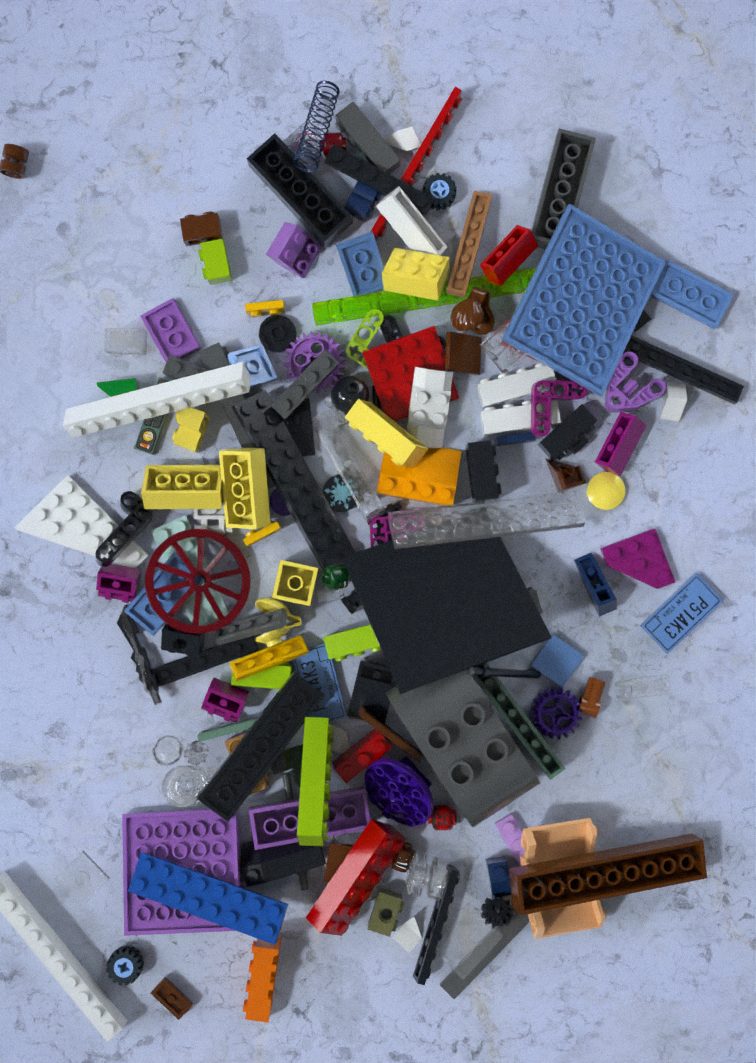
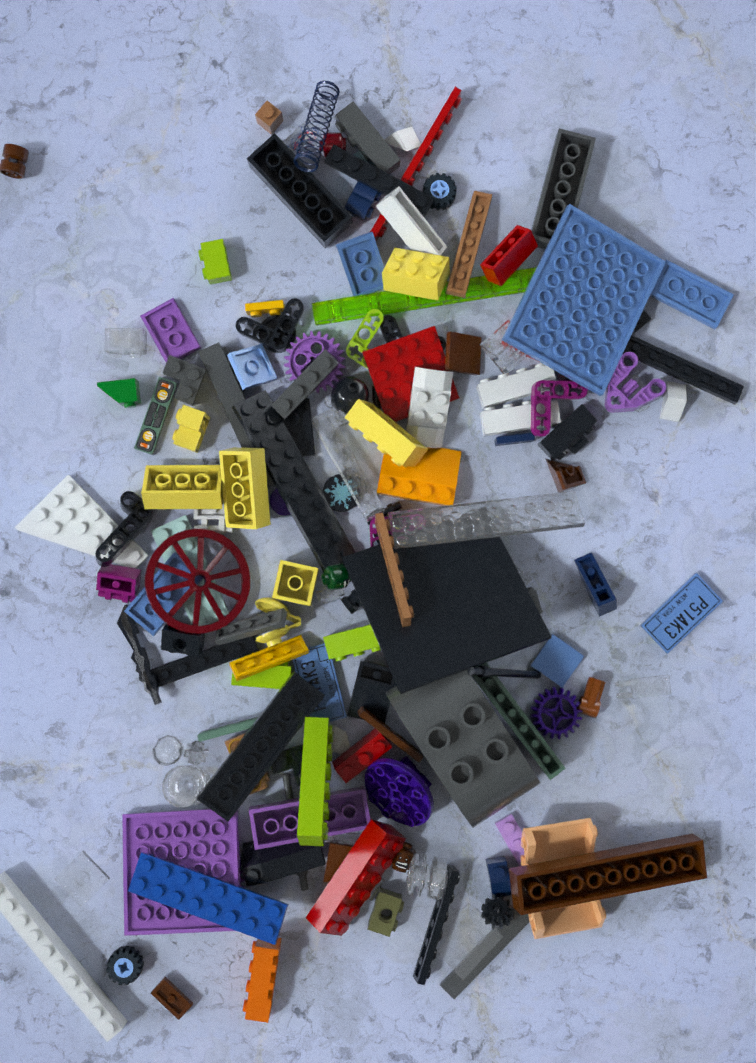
white brick [63,362,251,438] -> none
reddish brown brick [180,211,223,246] -> none
magenta brick [201,677,249,723] -> none
yellow plate [243,520,282,547] -> none
medium lavender slope [266,222,322,278] -> none
clear sticker [392,917,422,953] -> none
red head [428,805,457,830] -> none
reddish brown animal [450,287,495,335] -> none
black brick [465,440,501,504] -> none
light yellow dish [586,472,625,510] -> none
magenta brick [594,412,646,476] -> none
magenta plate [600,529,675,589] -> none
none -> black beam [235,298,304,351]
none -> medium nougat brick [255,100,283,135]
none -> medium nougat plate [375,512,414,627]

